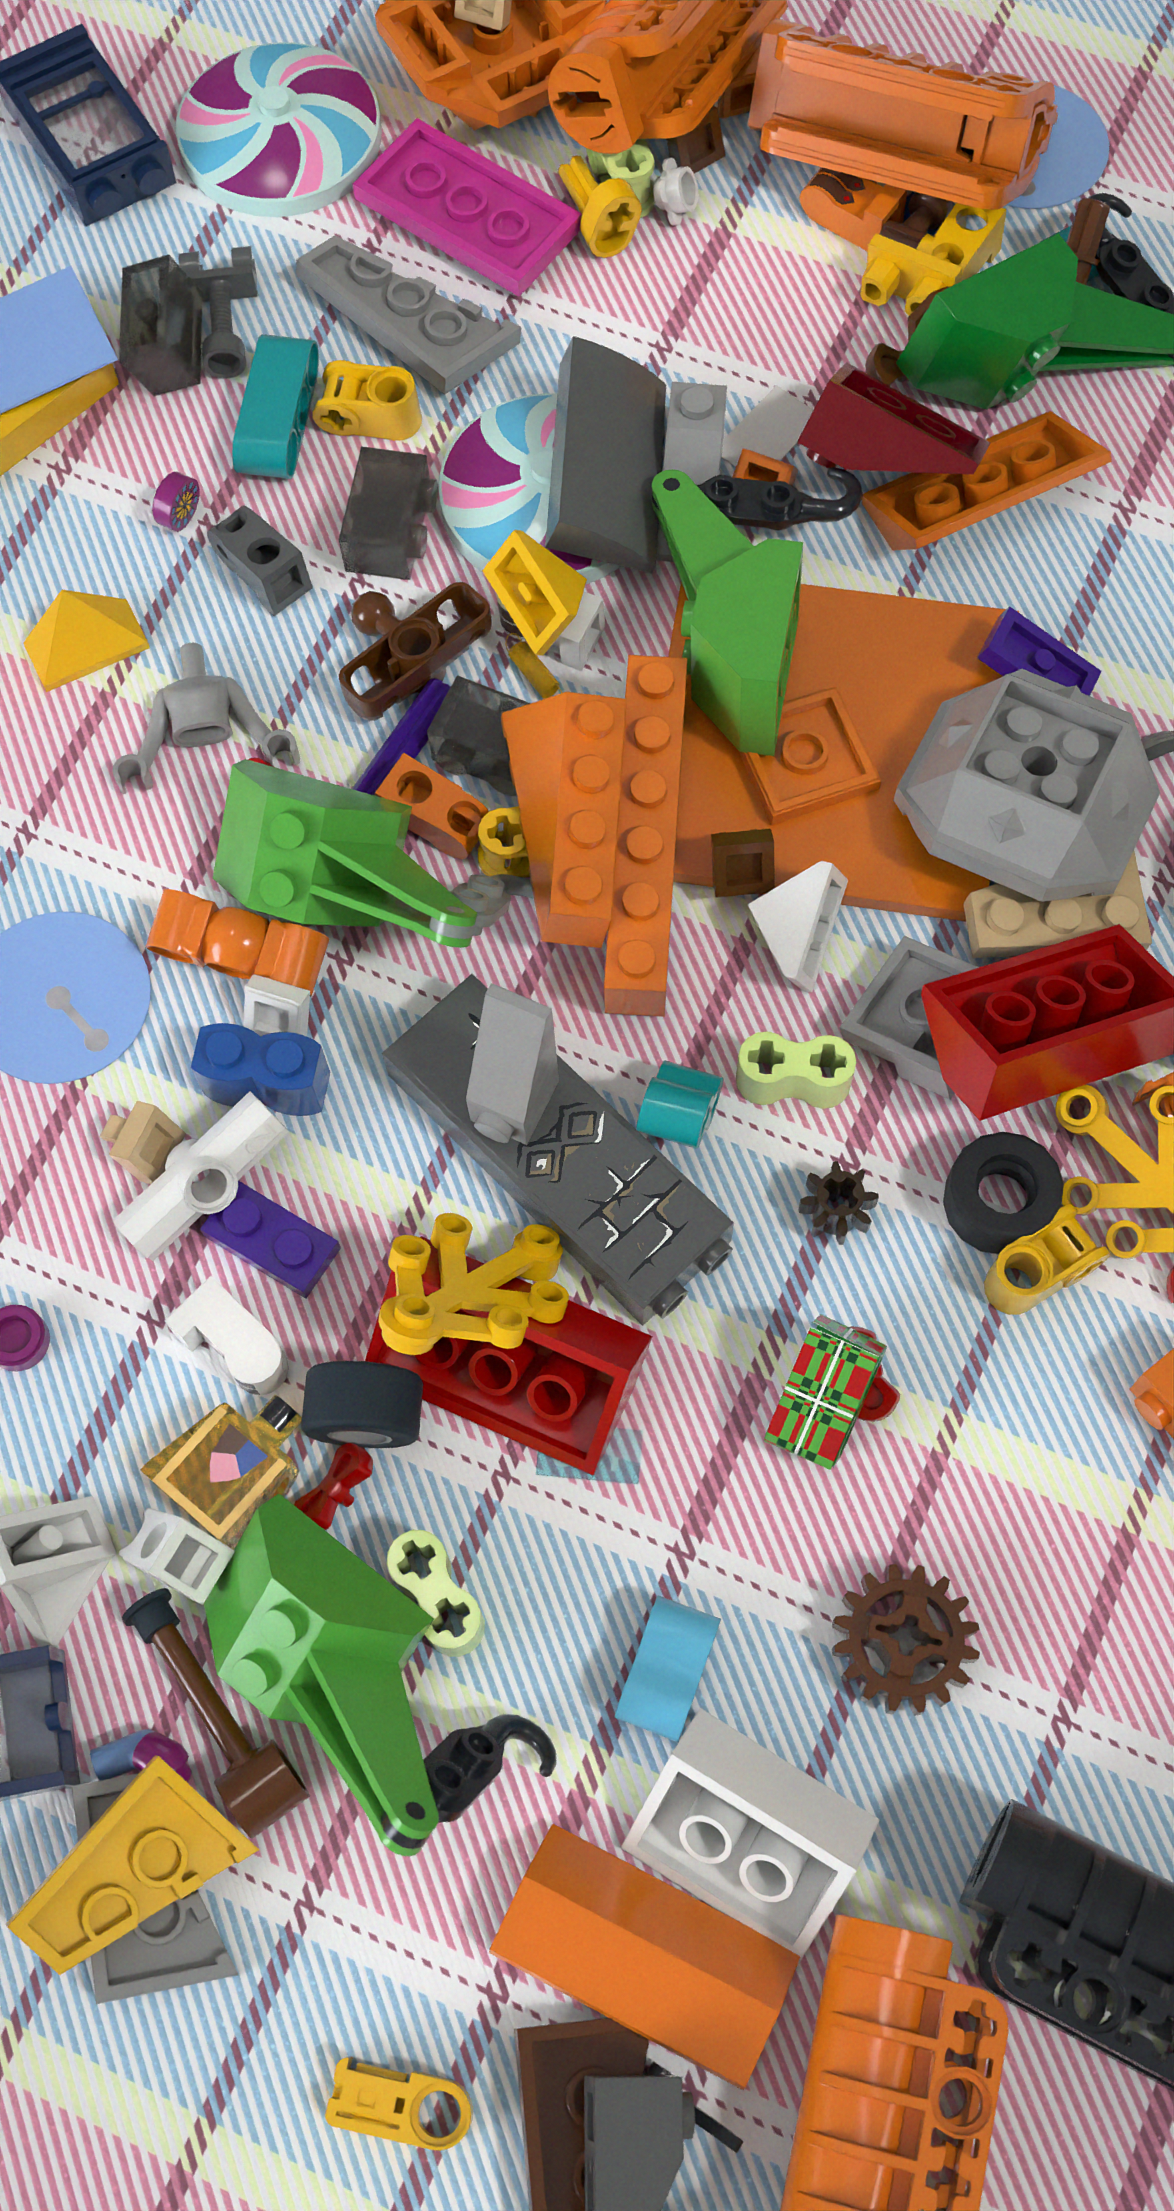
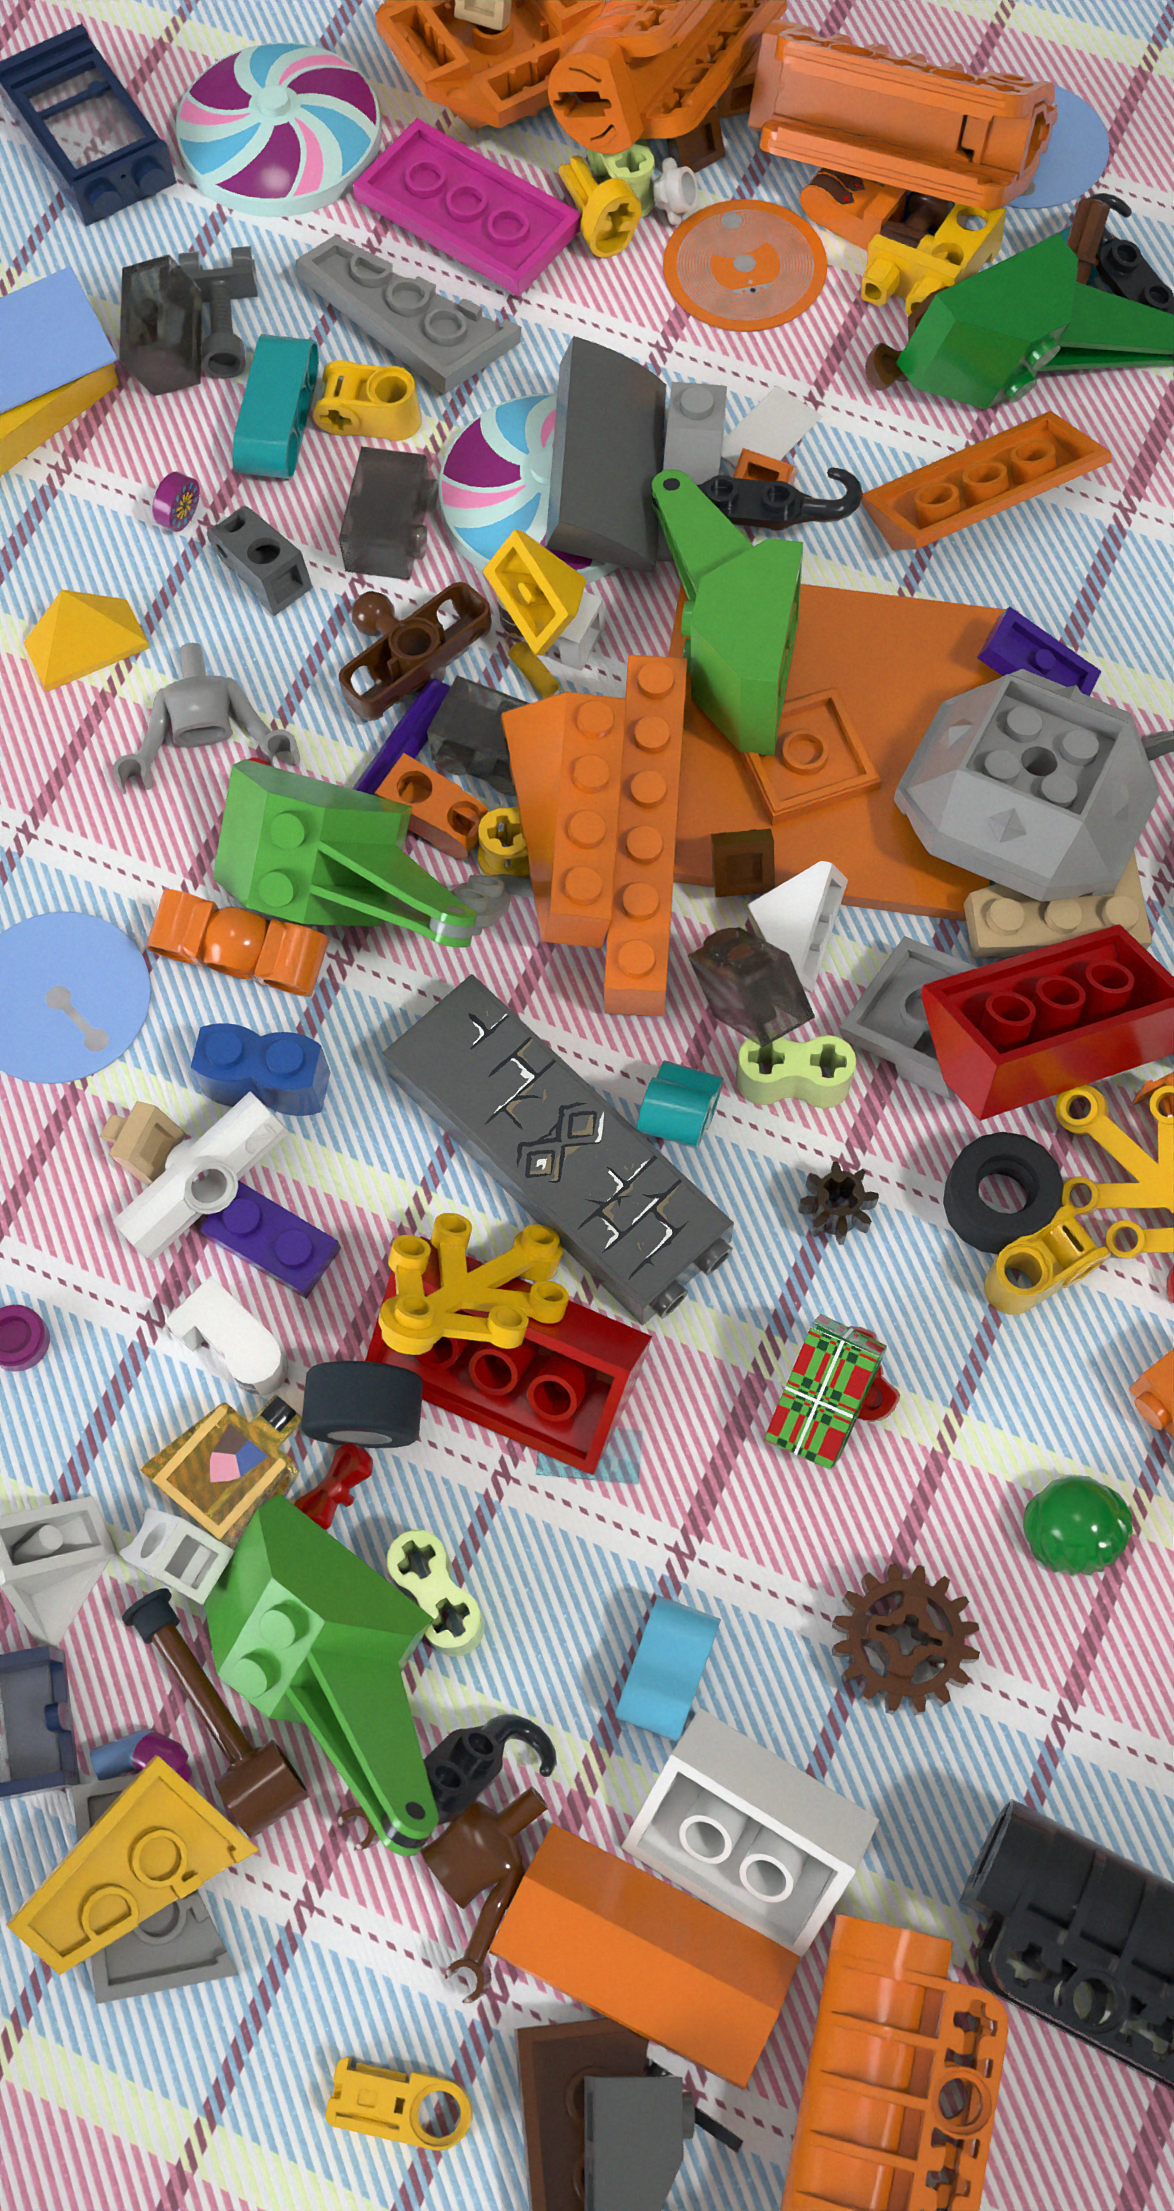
white tile [243,974,310,1036] -> none
light grey slope [466,983,559,1145] -> none
dark red slope [797,362,990,475] -> none
none -> reddish brown piece [337,1786,548,2003]
none -> orange piece [663,199,828,332]
none -> clear smoke brick [687,927,815,1048]
none -> green hair [1023,1474,1133,1577]

